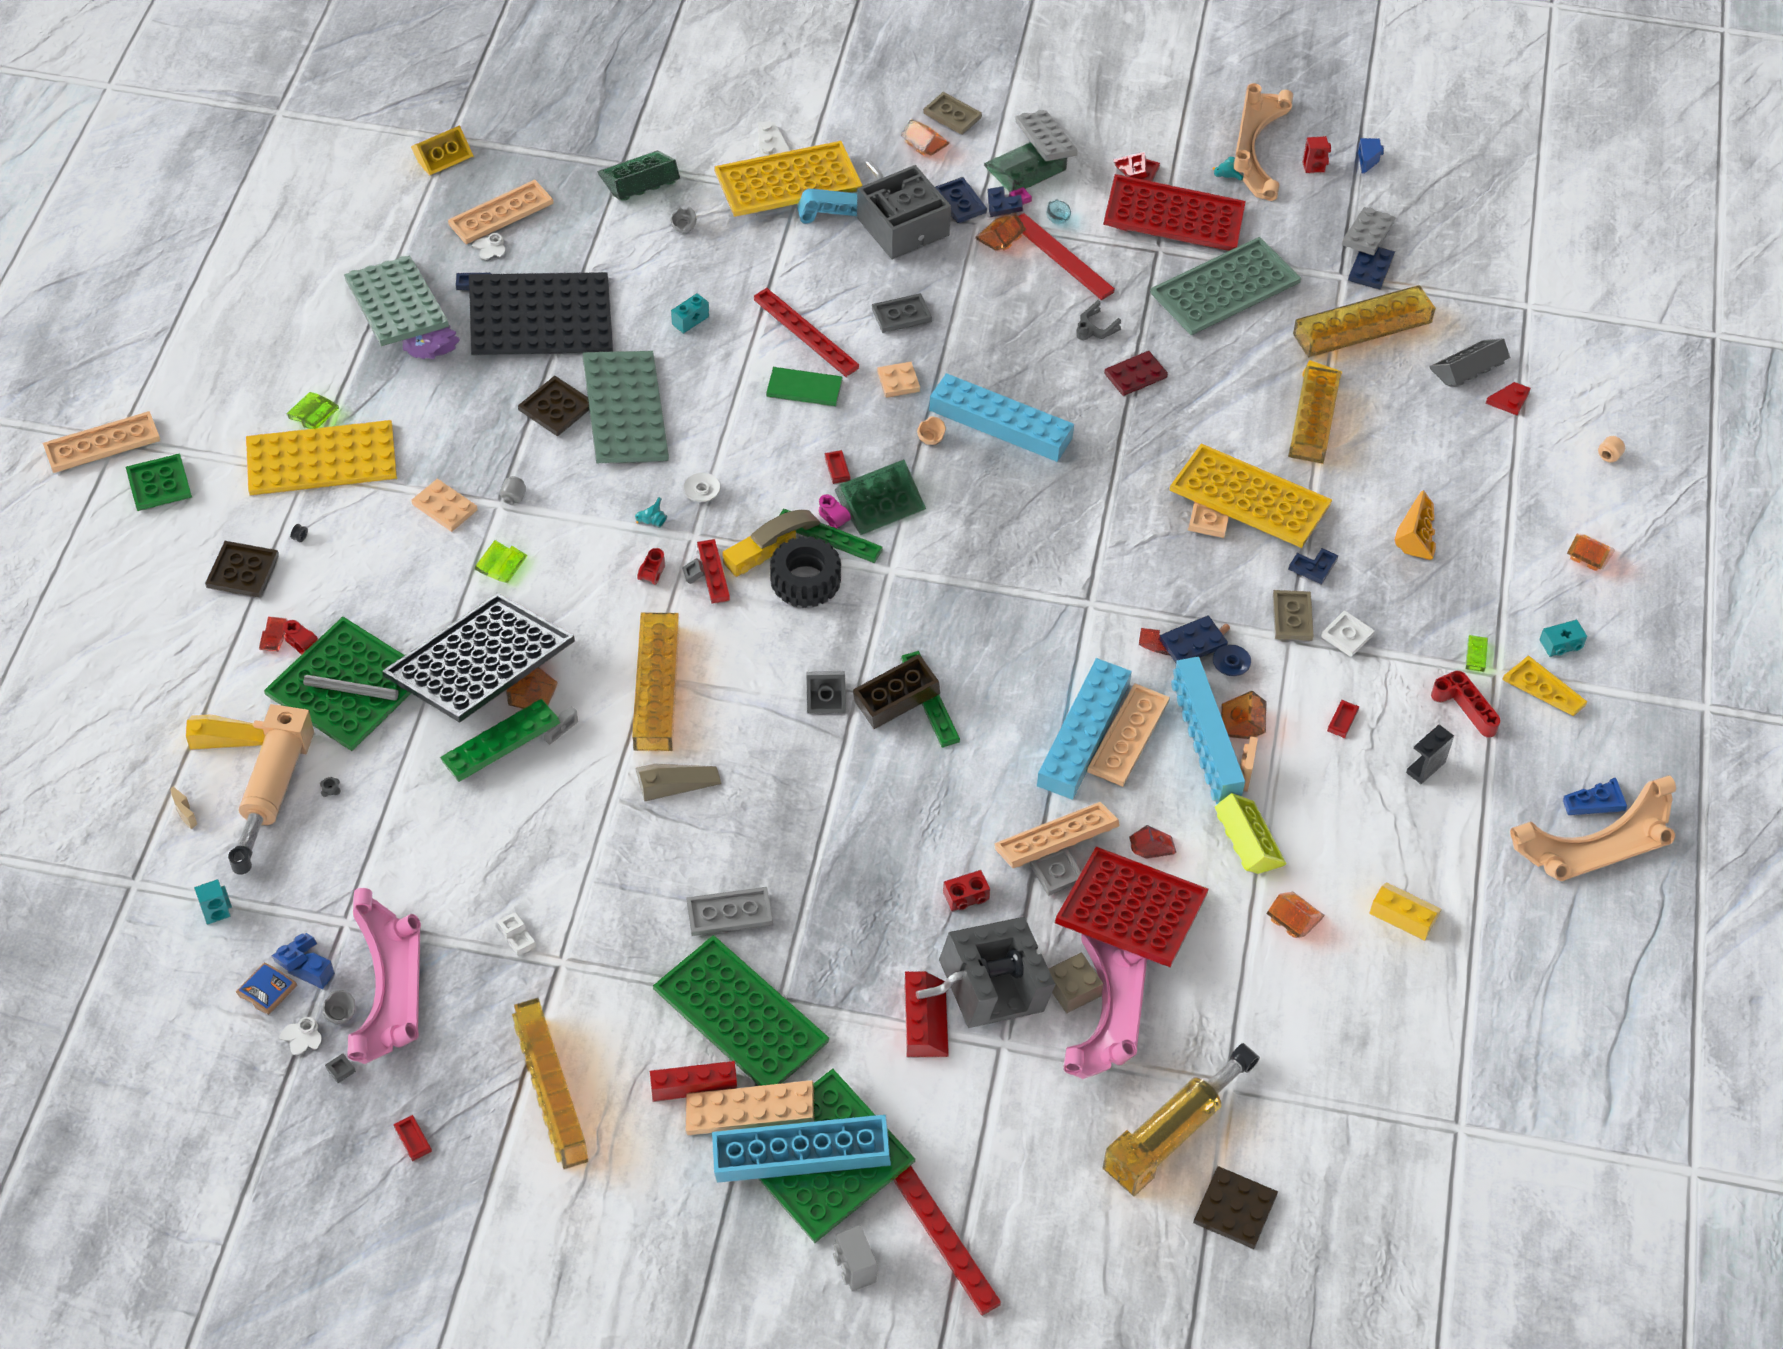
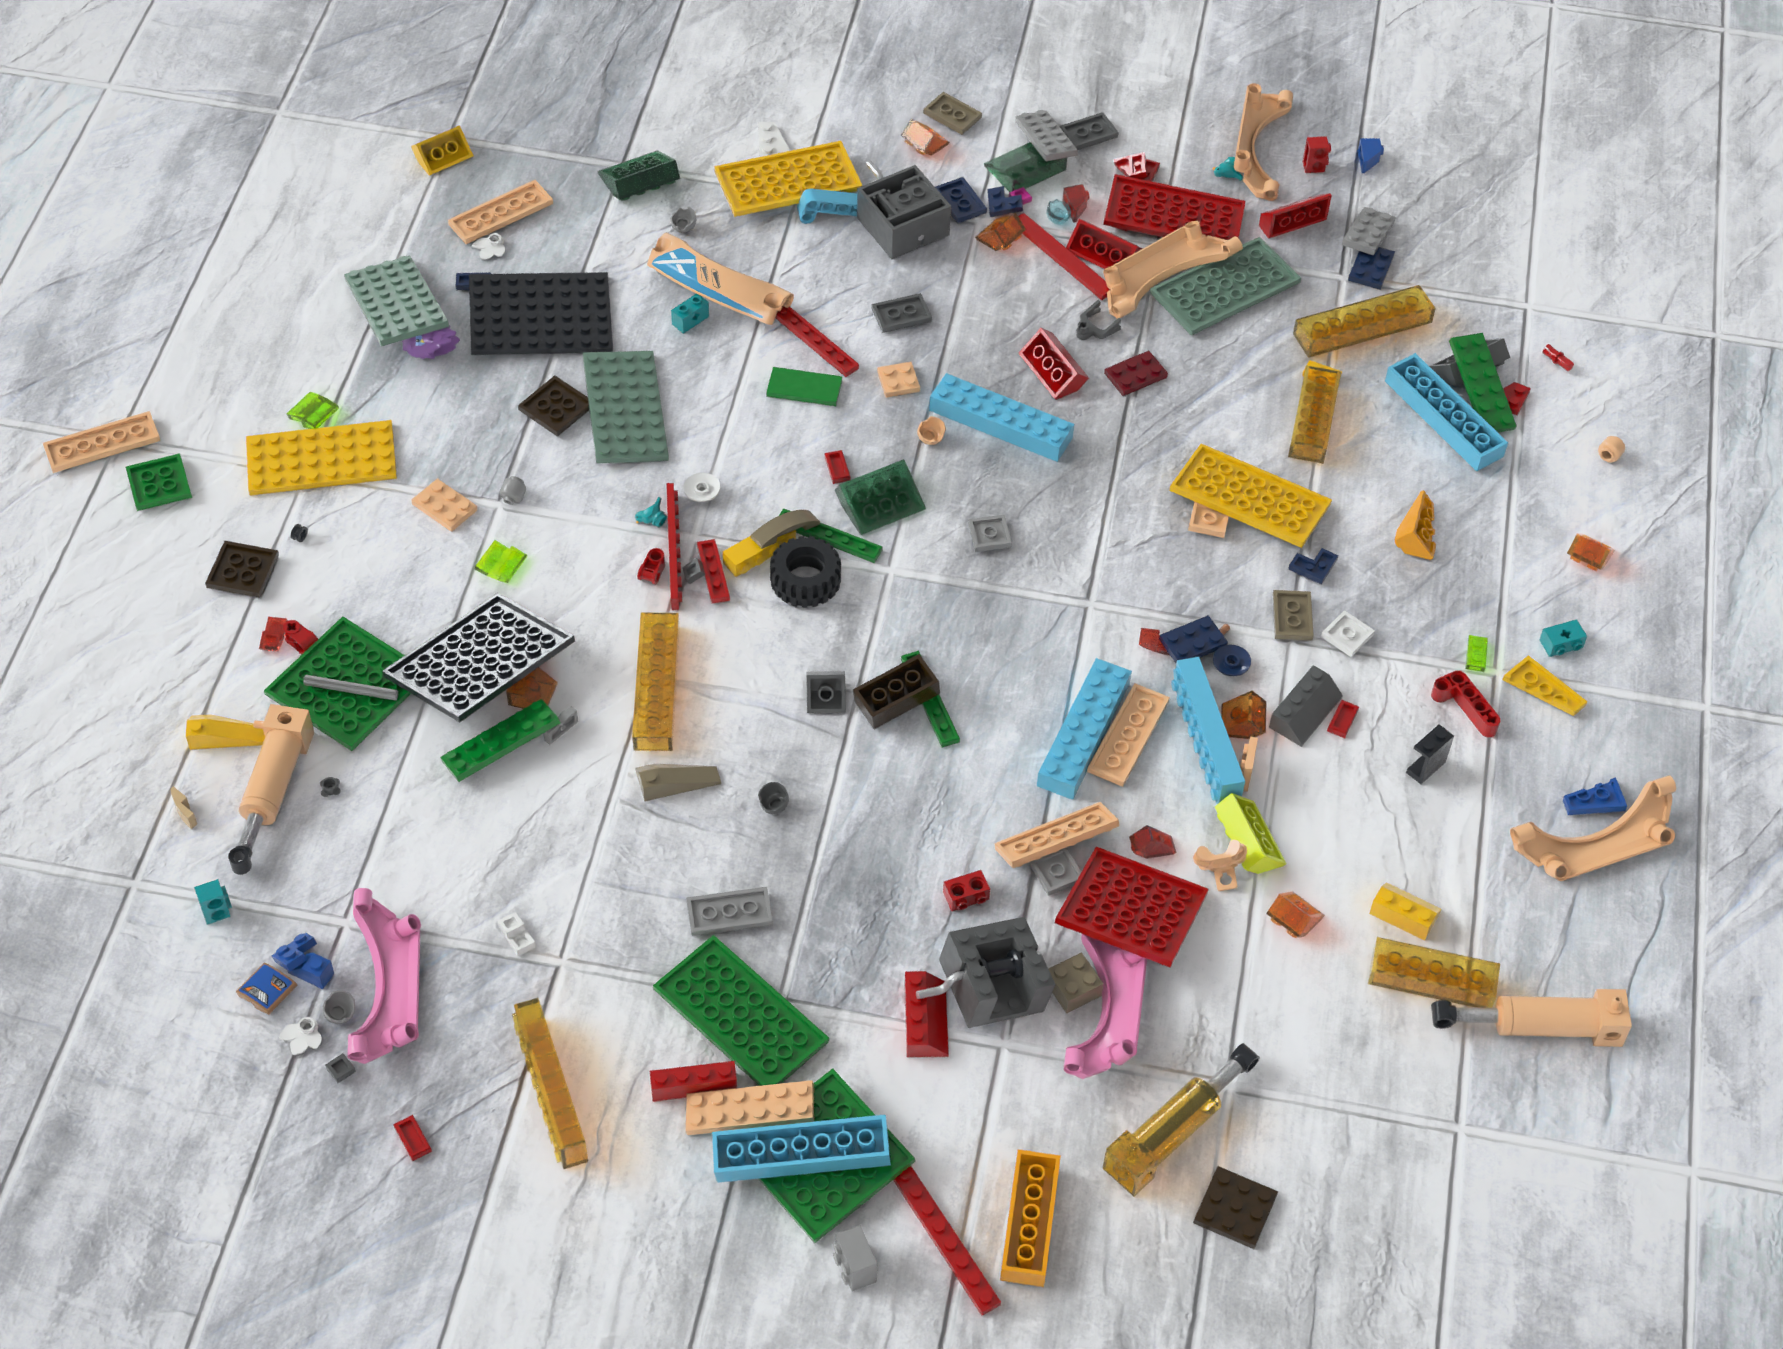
dark pink piece [818,494,851,529] -> none
none -> light nougat panel [647,232,794,325]
none -> red plate [666,483,682,610]
none -> dark grey hair [758,782,789,814]
none -> light grey plate [968,515,1012,552]
none -> light orange brick [1000,1149,1061,1287]
none -> red slope [1019,328,1089,400]
none -> dark grey plate [1060,112,1119,150]
none -> clear red slope [1062,184,1089,223]
none -> red slope [1066,219,1143,269]
none -> light nougat panel [1103,221,1243,319]
none -> light nougat piece [1193,840,1247,891]
none -> red slope [1259,193,1332,239]
none -> dark grey slope [1269,665,1343,747]
none -> clear yellow brick [1368,937,1500,1008]
none -> medium azure brick [1385,353,1508,471]
none -> light nougat piece [1431,989,1632,1047]
none -> green plate [1449,333,1517,433]
none -> red axle [1542,344,1574,371]

